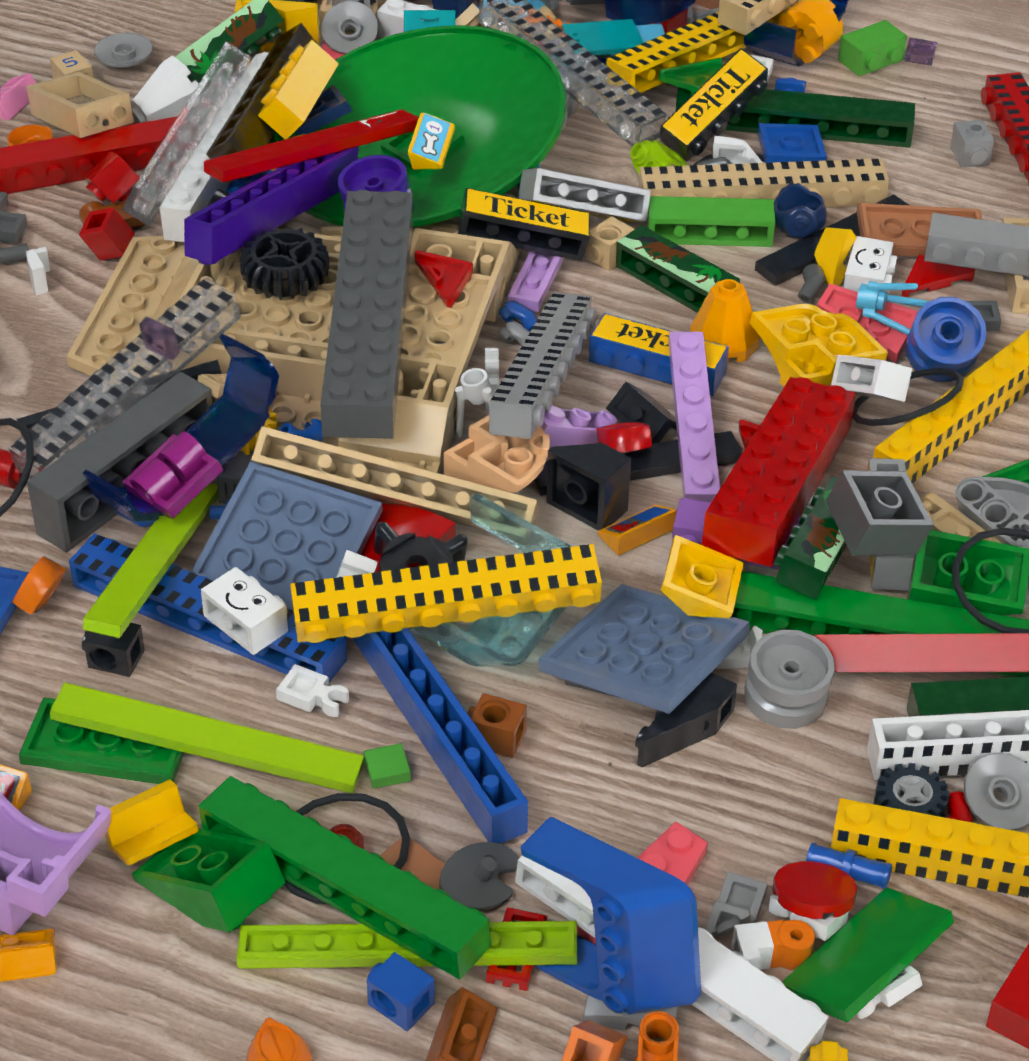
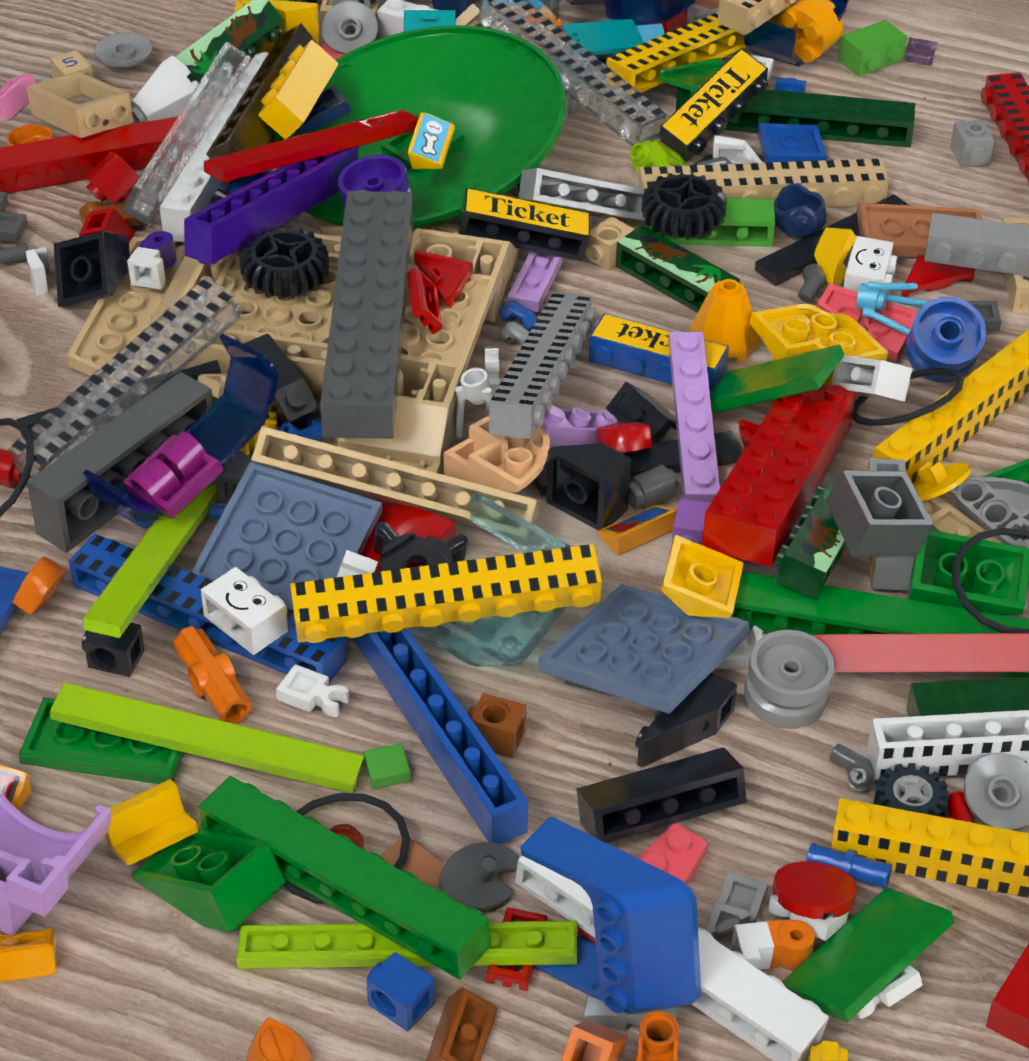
clear purple tile [139,316,180,360] -> none
none -> black slope [54,231,130,308]
none -> white leg [127,231,177,290]
none -> orange piece [173,626,252,724]
none -> black slope [237,333,320,429]
none -> red tile [407,267,443,334]
none -> black brick [576,747,747,843]
none -> dark grey brick [628,465,679,510]
none -> black gear [641,172,727,241]
none -> green tile [710,344,845,414]
none -> dark grey arm [829,743,874,791]
none -> yellow piece [912,462,971,502]

